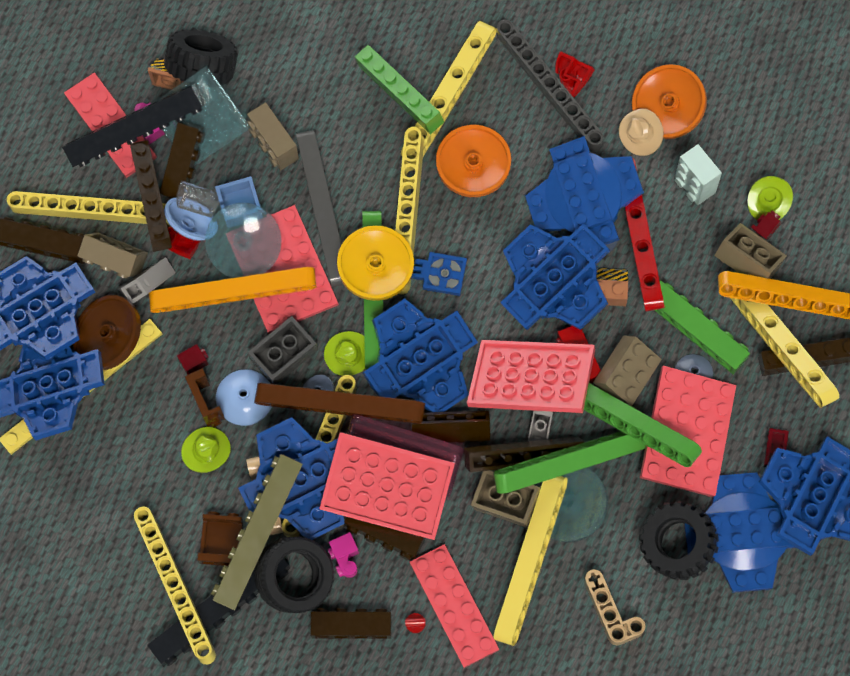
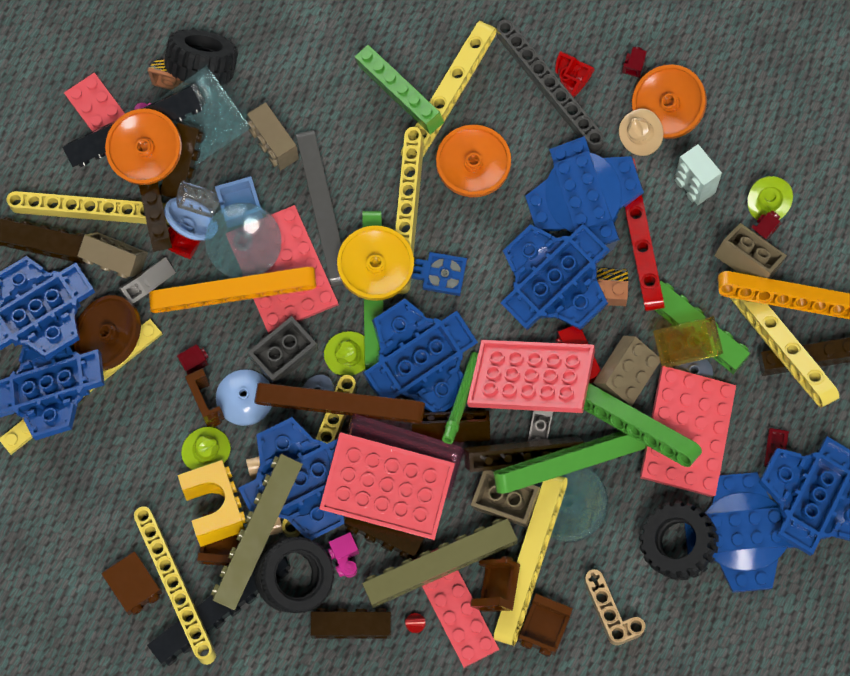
none -> reddish brown panel [101,551,162,615]
none -> orange dish [105,109,182,185]
none -> yellow arch [178,460,247,547]
none -> olive brick [362,518,518,608]
none -> bright green axle [442,352,479,444]
none -> reddish brown panel [470,556,520,612]
none -> reddish brown panel [518,594,573,657]
none -> dark red brick [622,47,647,78]
none -> clear yellow brick [653,316,723,368]

